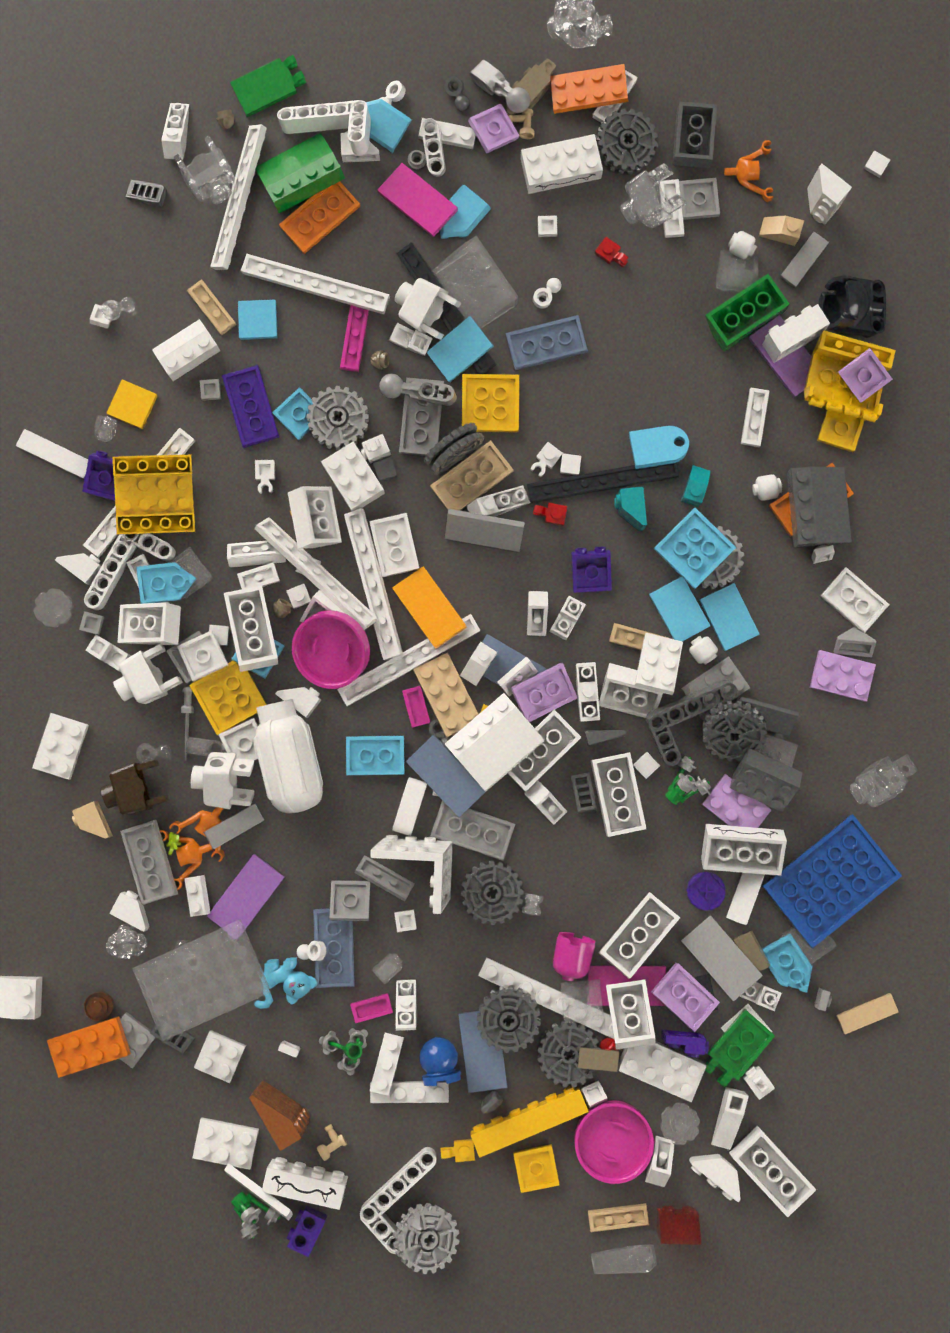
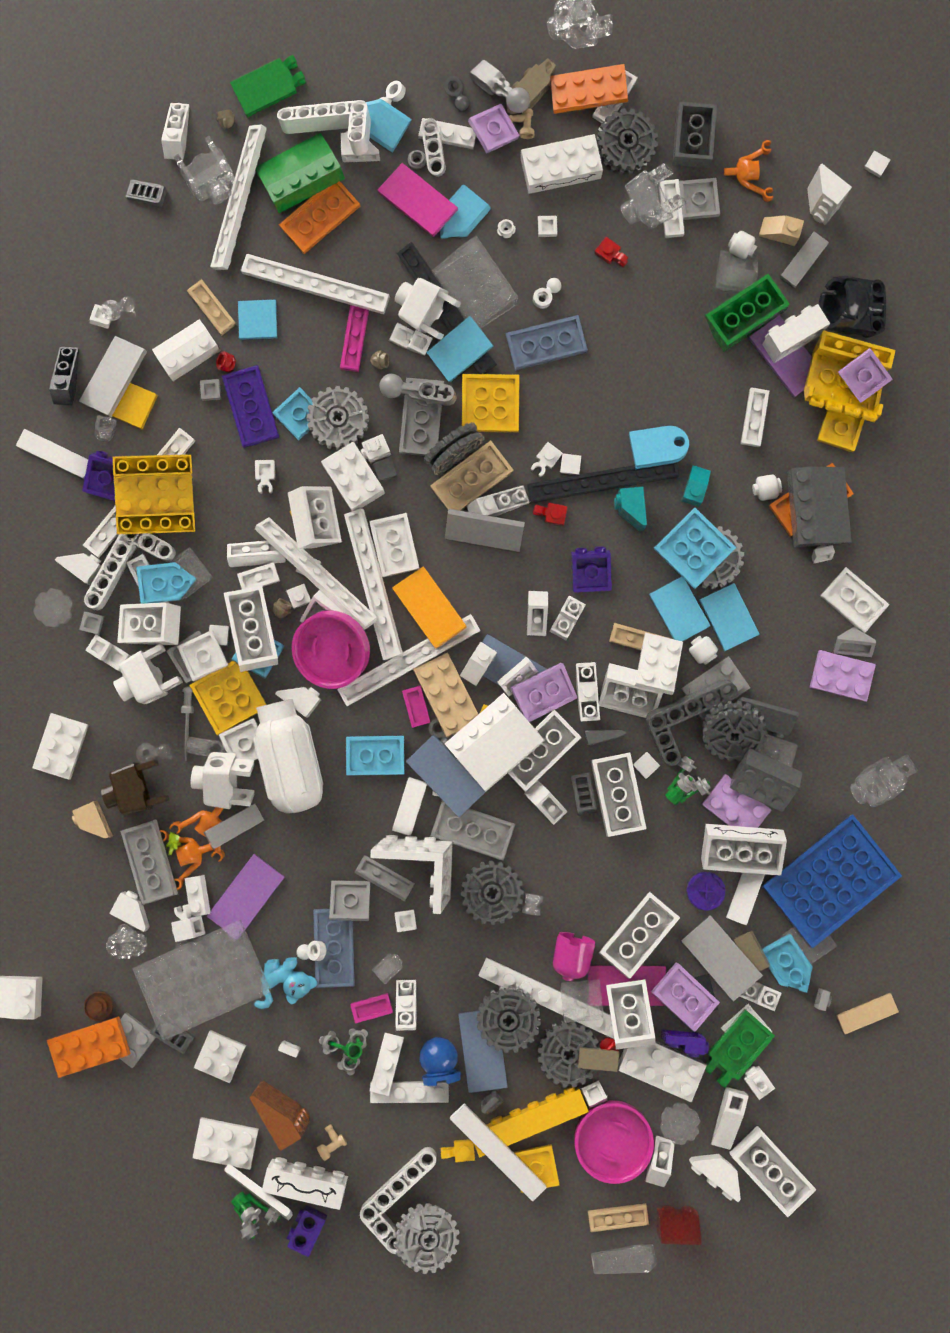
none -> black slope [49,347,79,406]
none -> tile [79,336,147,417]
none -> white brick [171,904,205,942]
none -> red tile [216,351,236,372]
none -> white tile [450,1103,547,1201]
none -> white plate [497,219,515,238]

